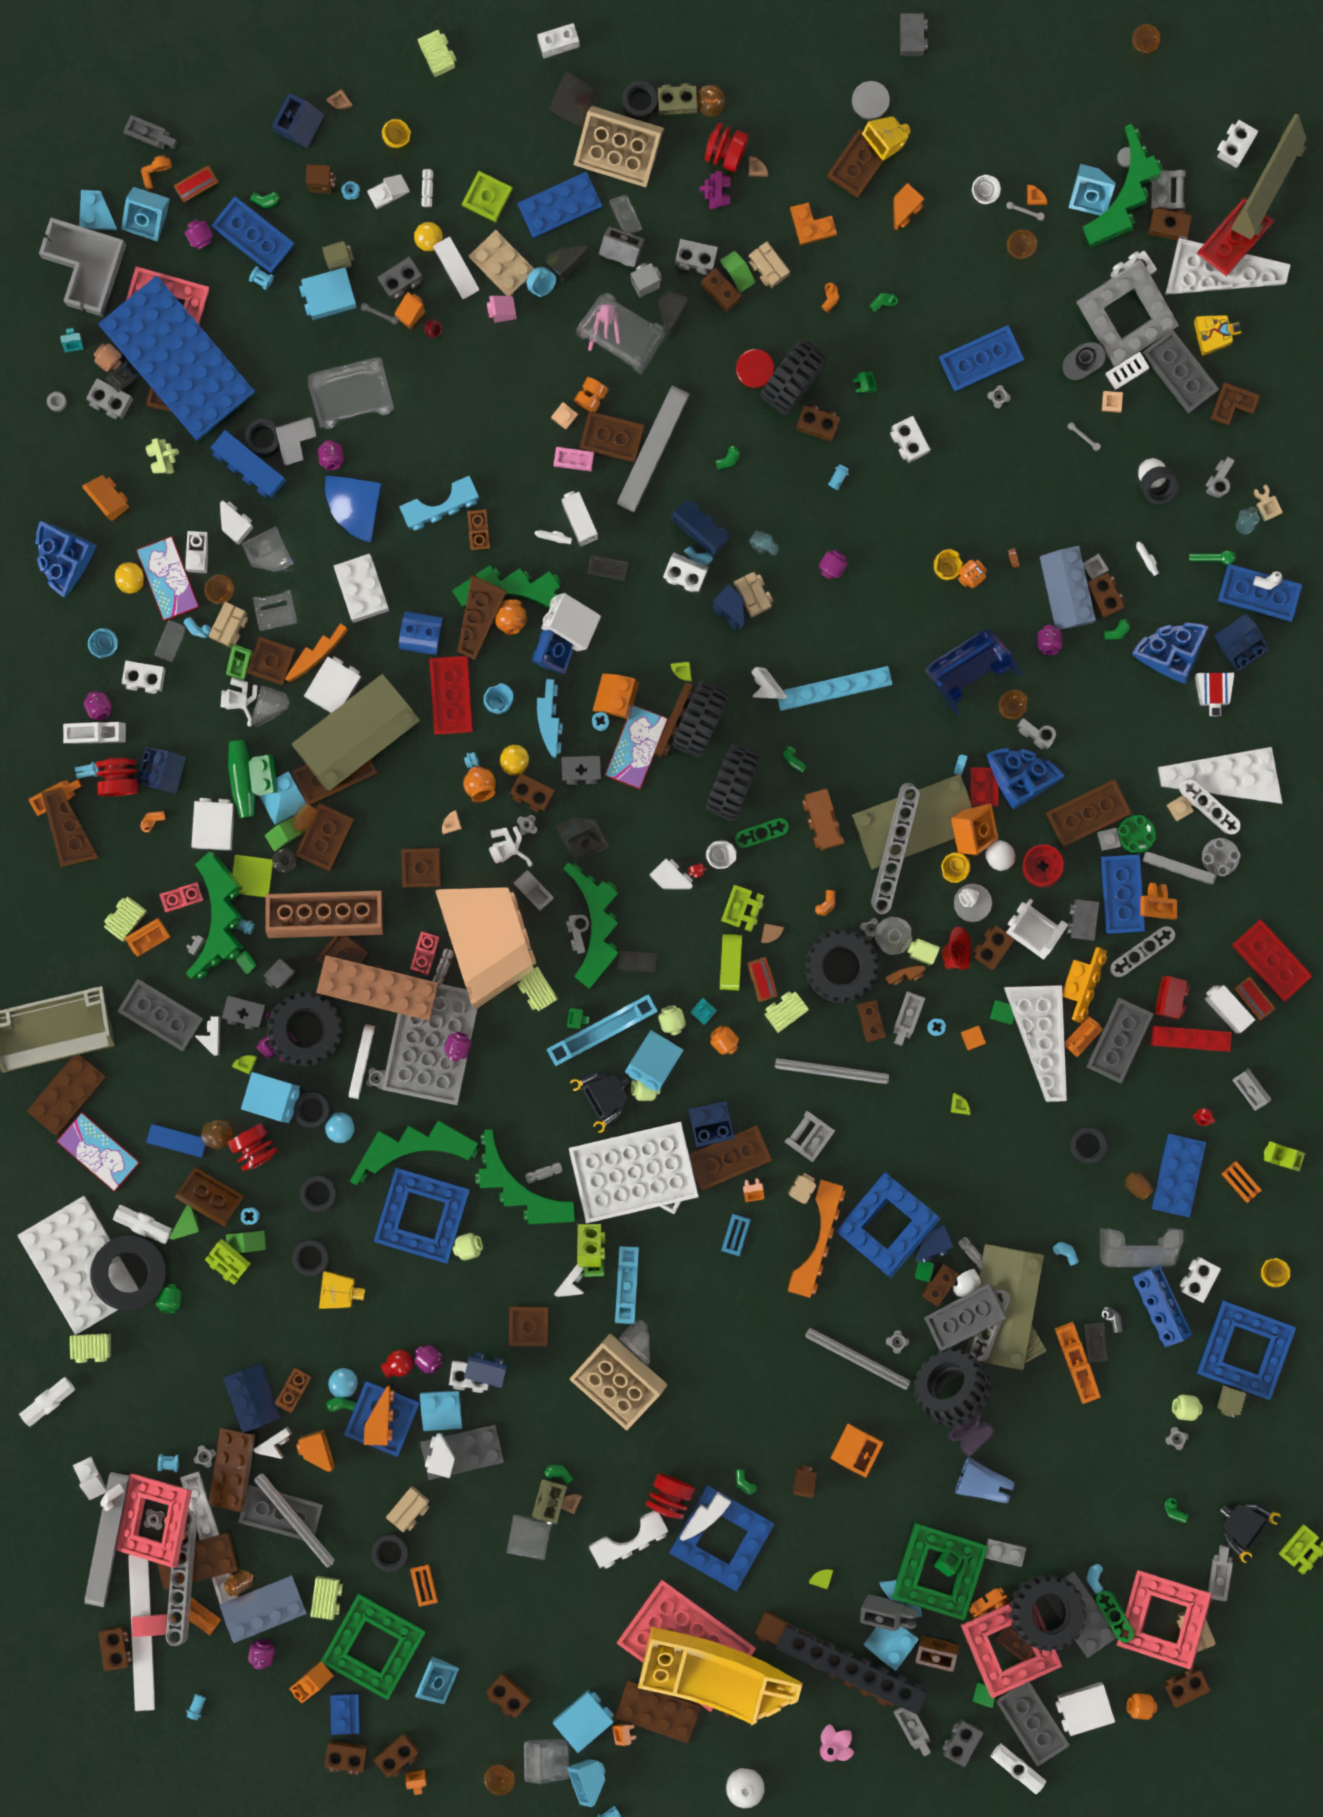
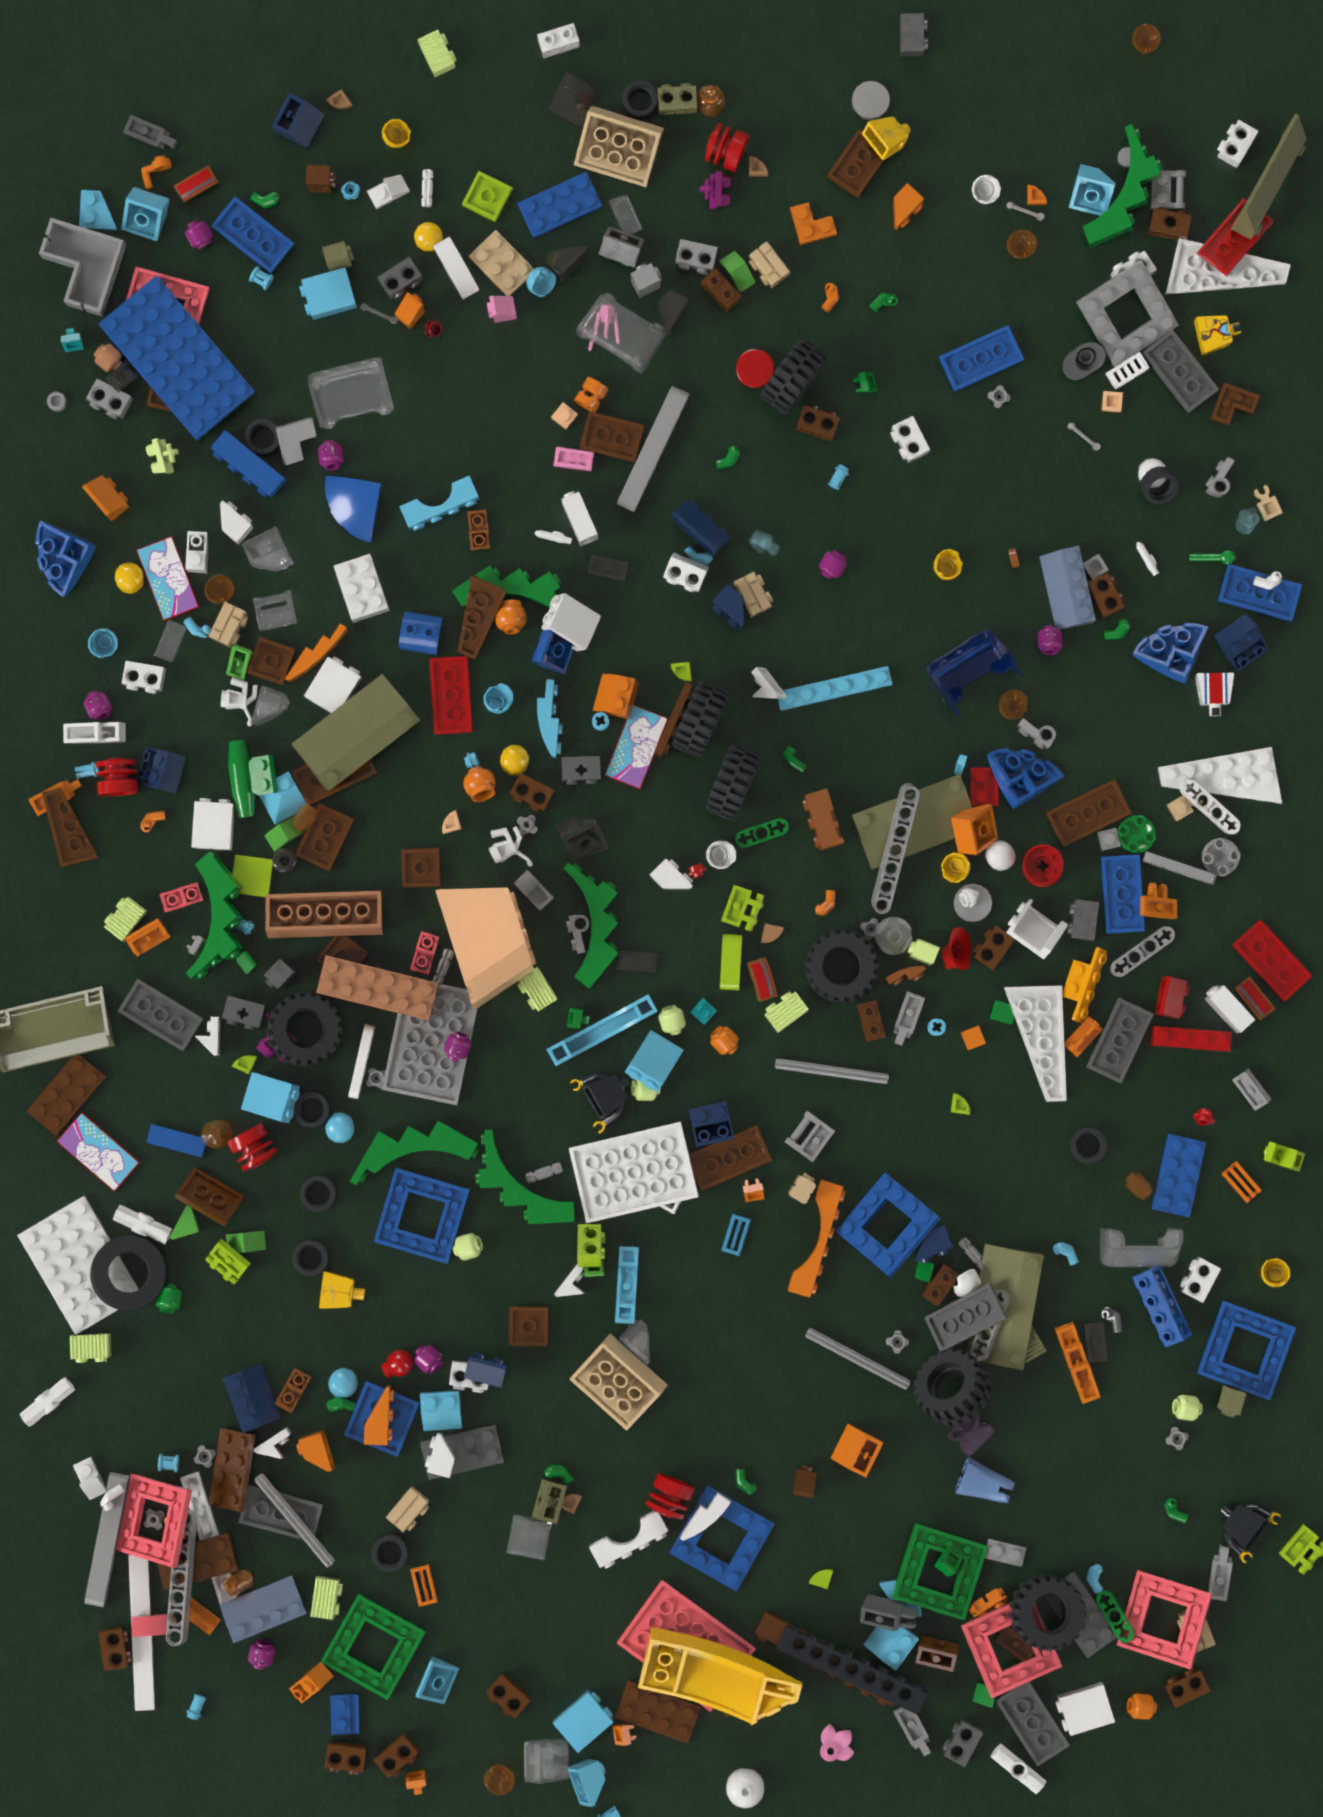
medium azure bush [241,1207,260,1225] -> none
orange head [958,560,987,588] -> none

